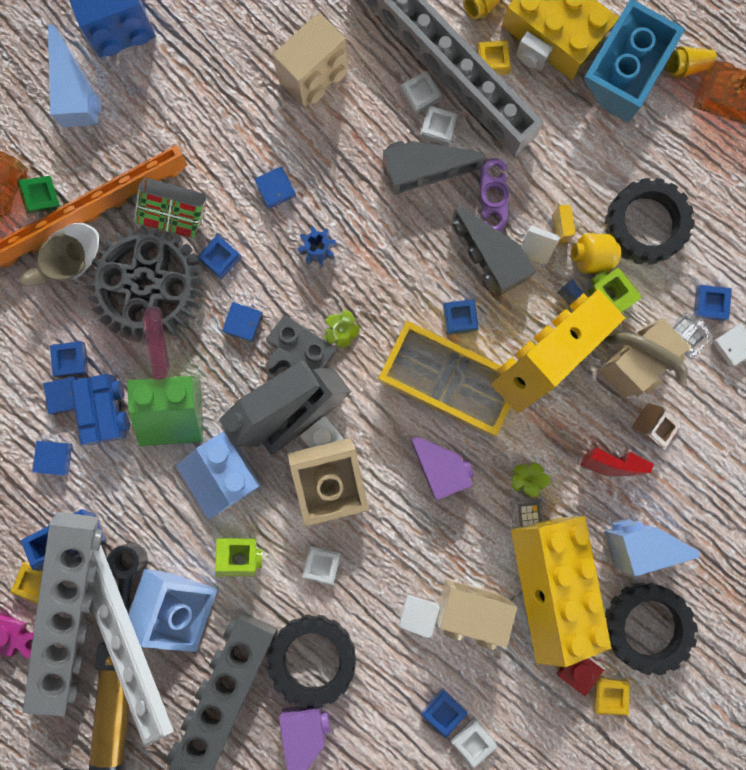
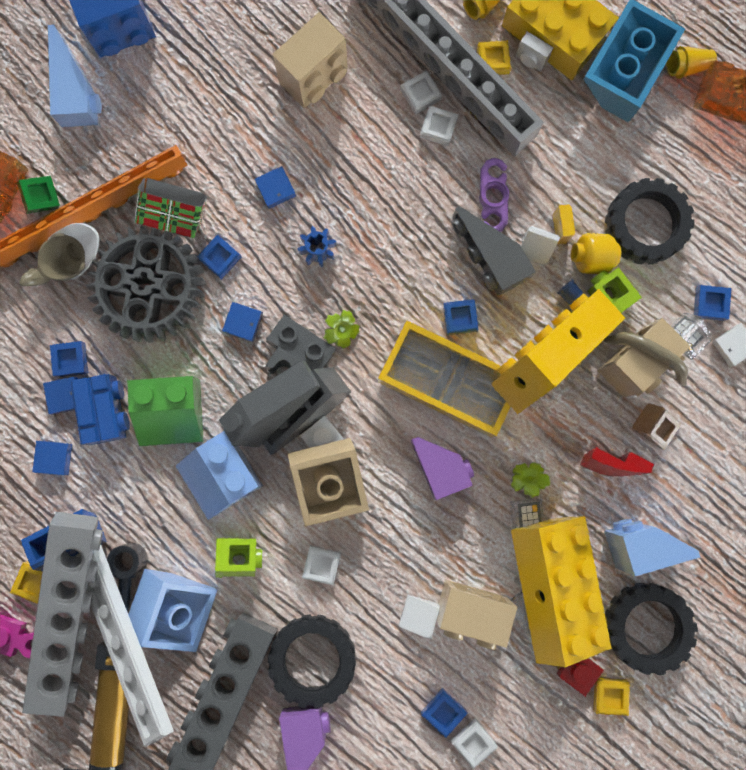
clear pink tile [143,307,170,380] -> none
dark grey slope [383,141,484,195] -> none

